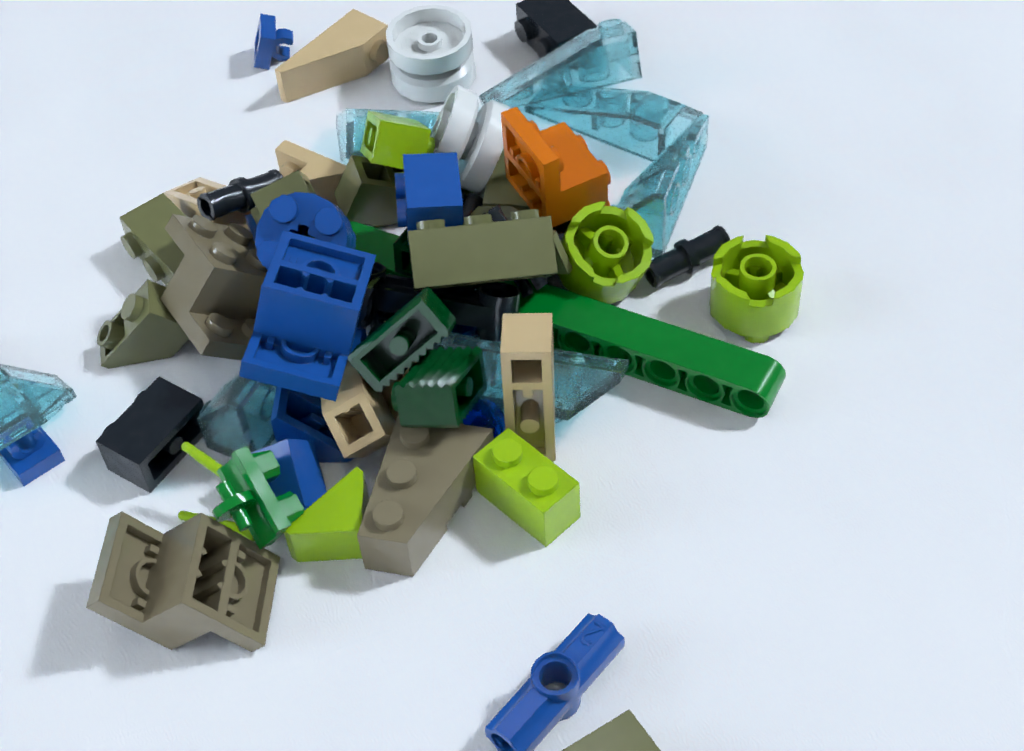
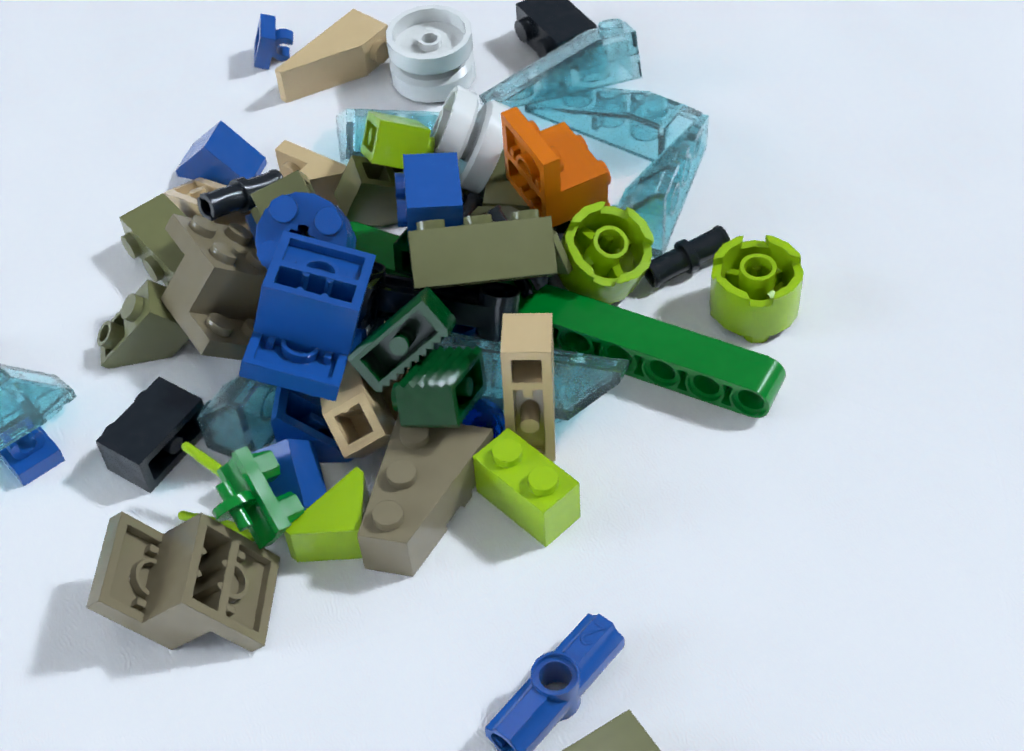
none -> blue slope [176,120,267,186]

